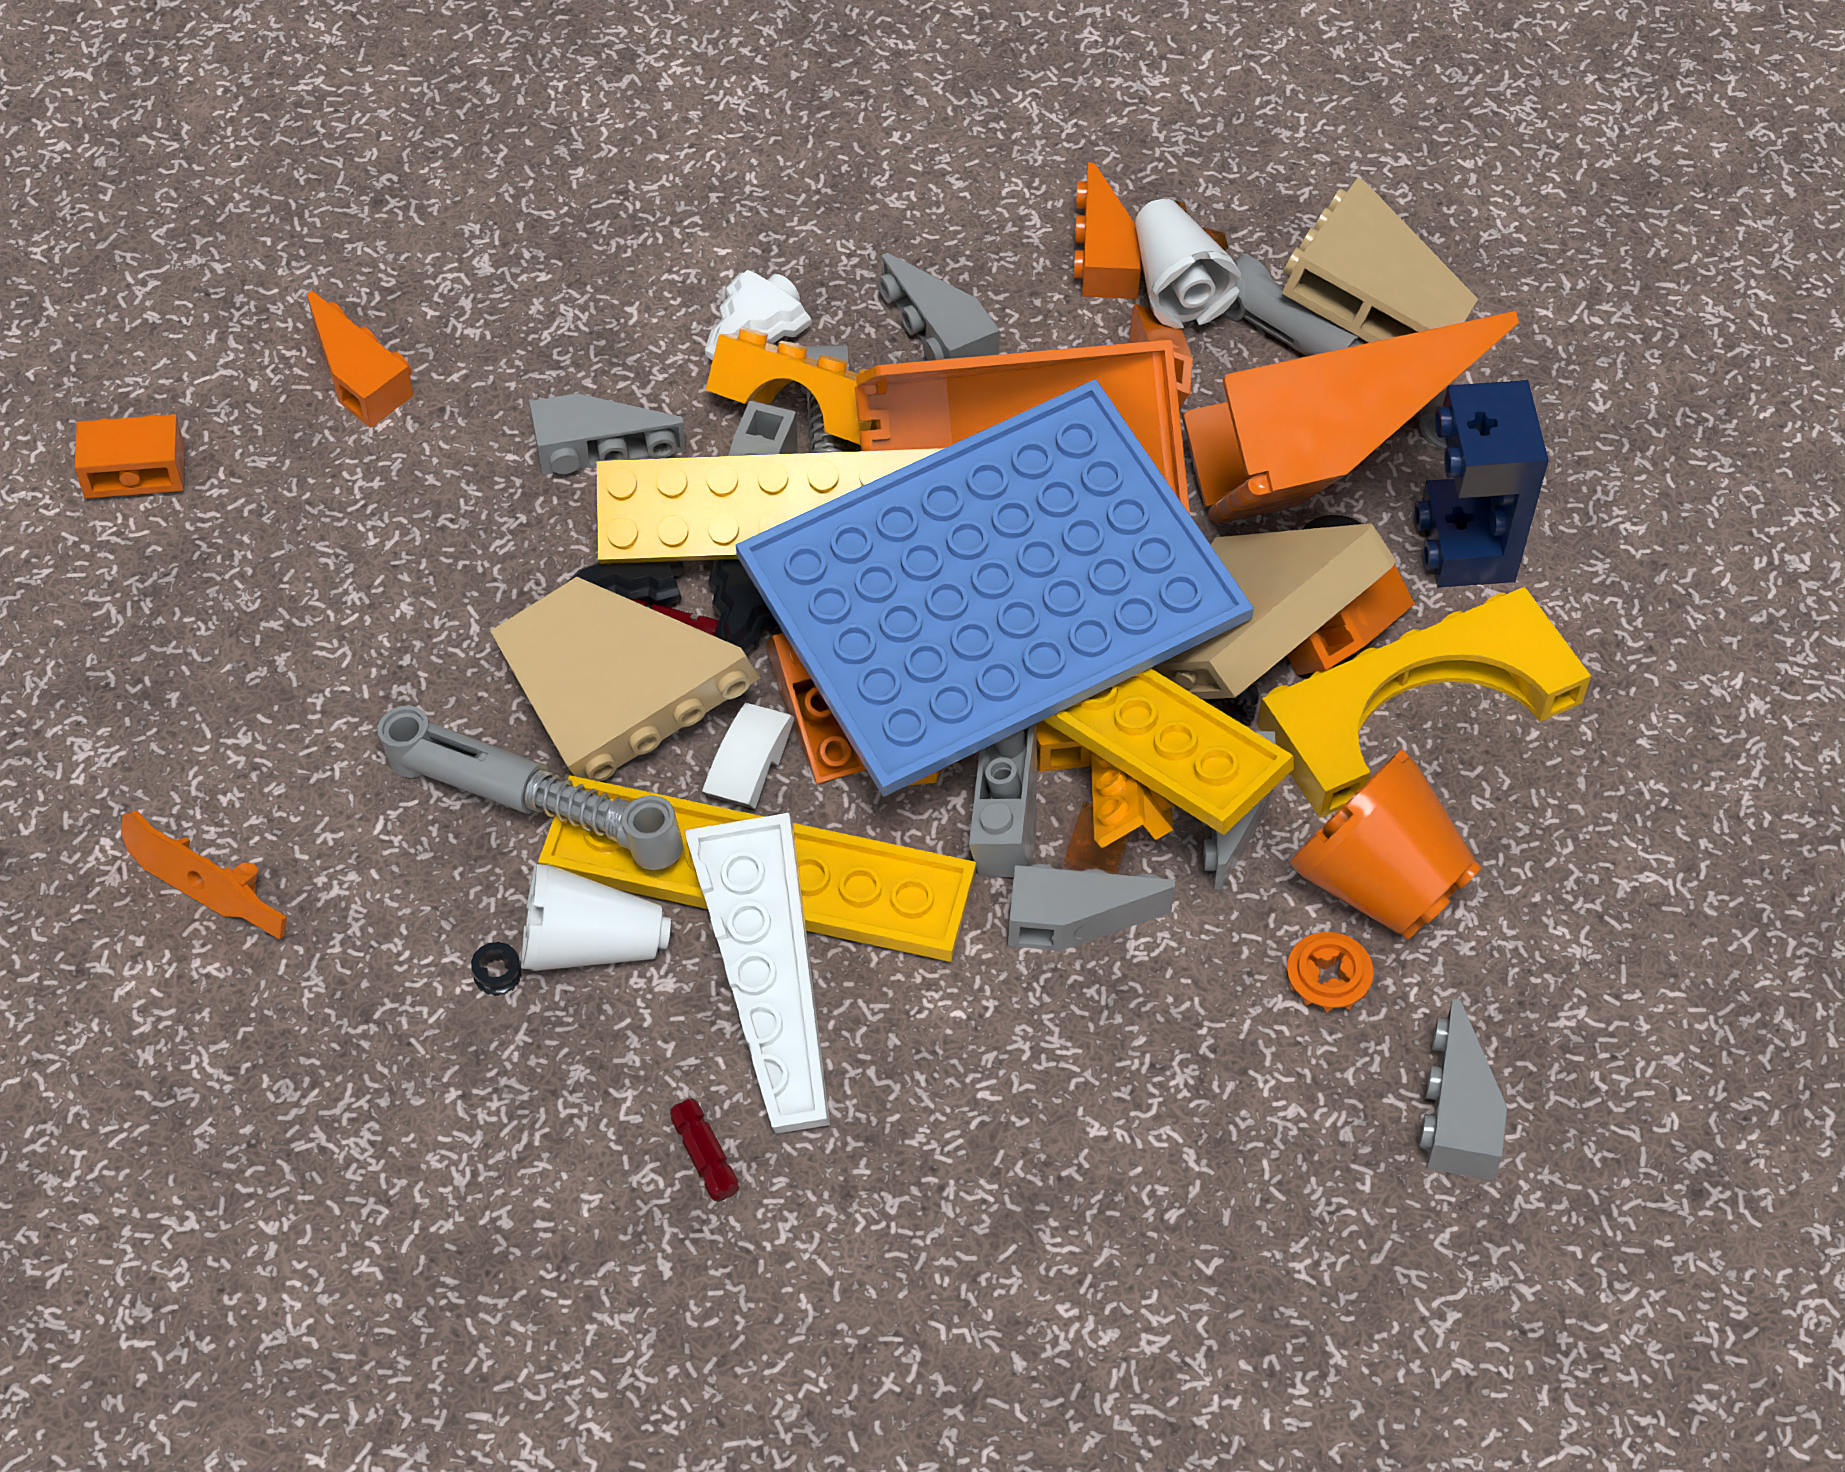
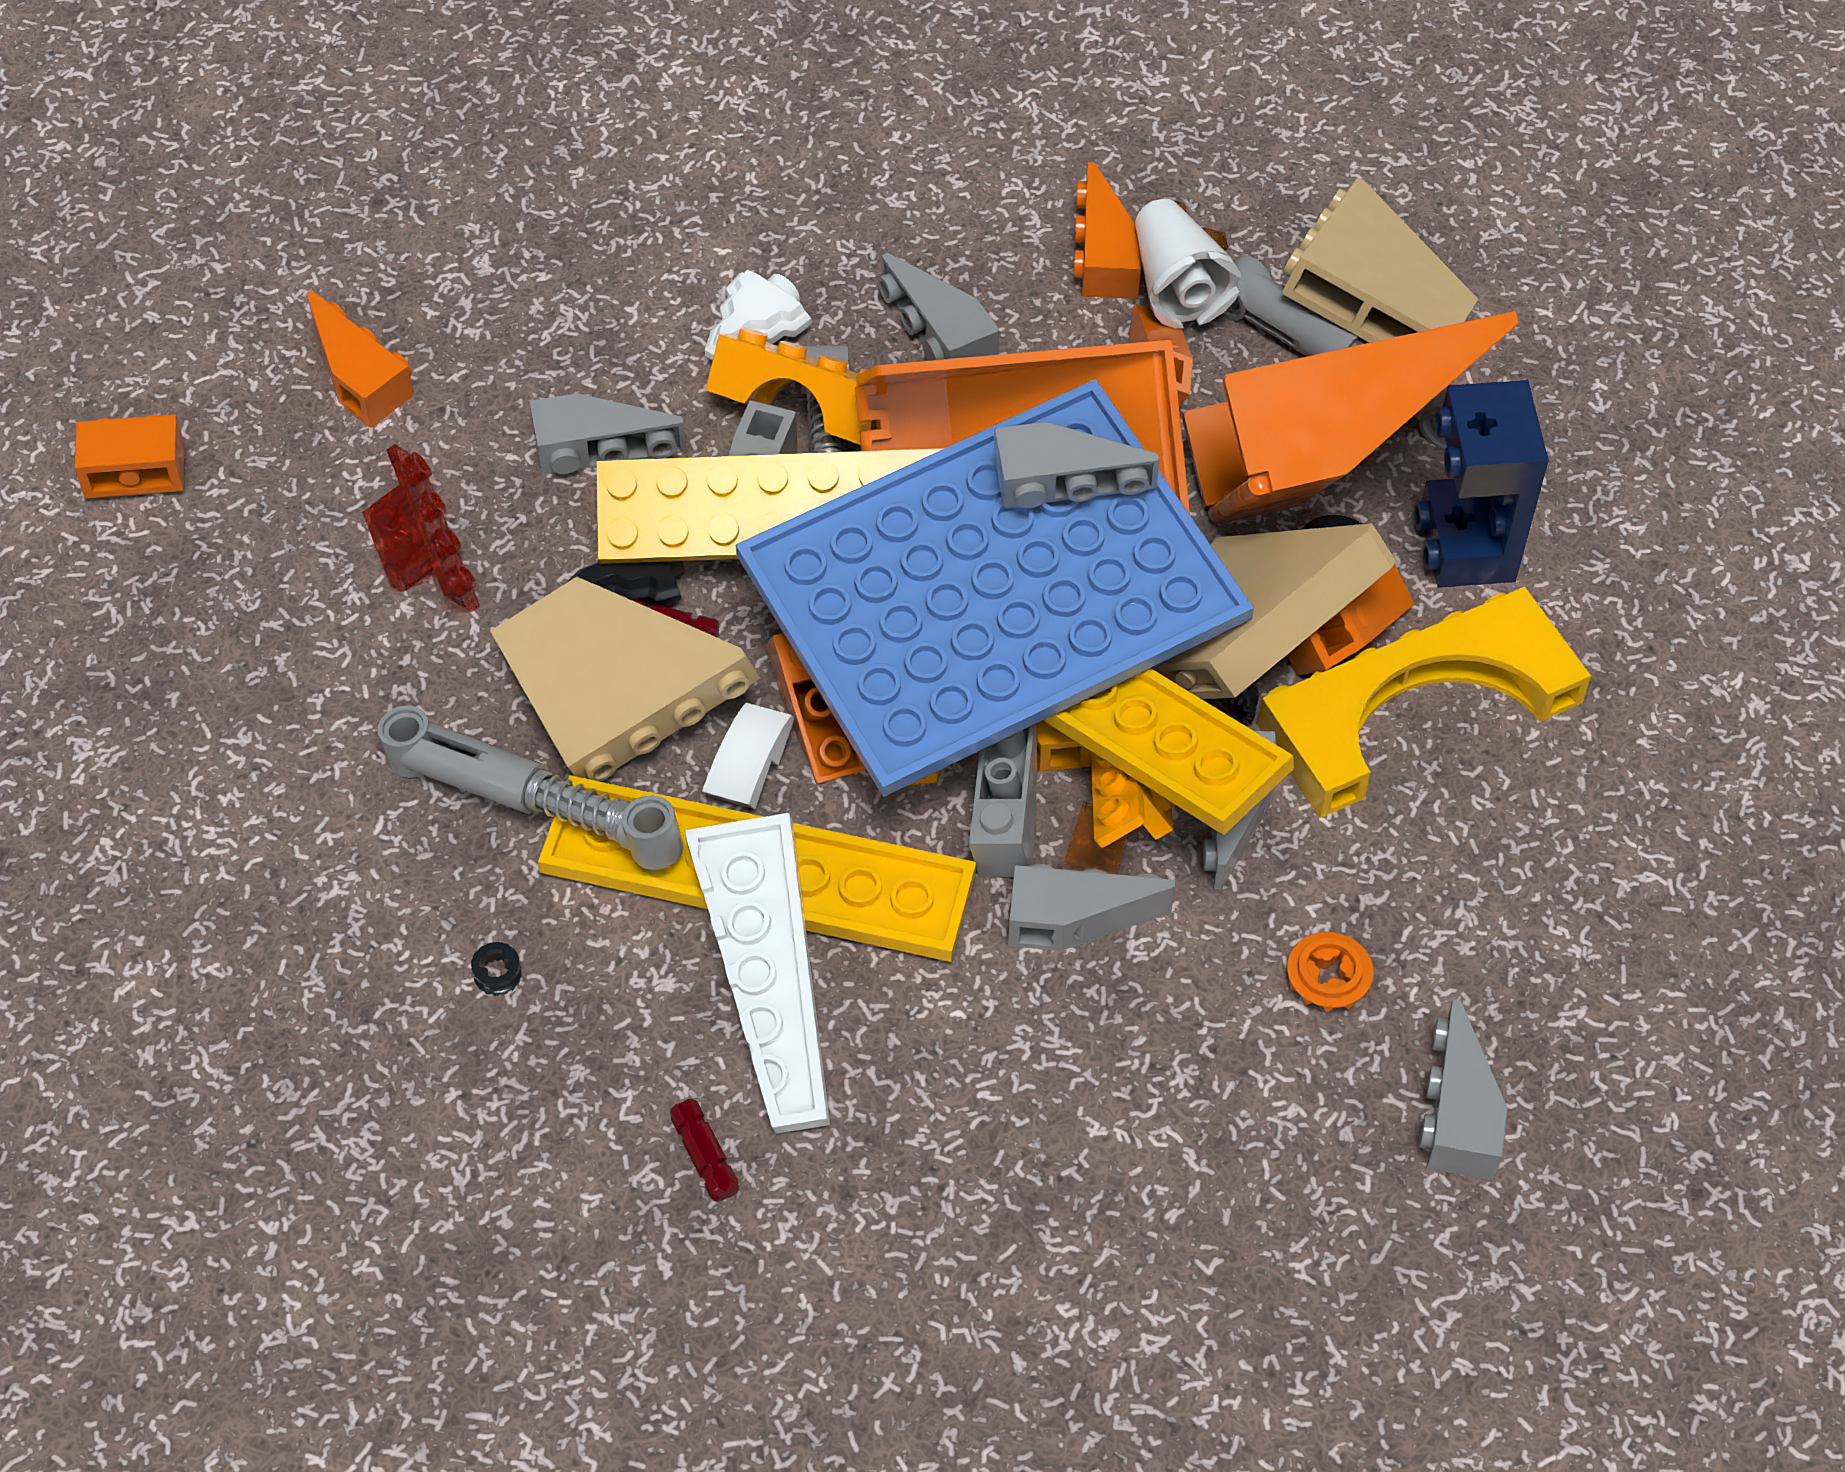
orange piece [121,810,287,940] -> none
white cone [521,864,671,971] -> none
black rock [708,559,779,655] -> none
orange cone [1288,749,1482,940] -> none
none -> clear red bracket [362,444,480,612]
none -> light grey slope [994,422,1159,508]

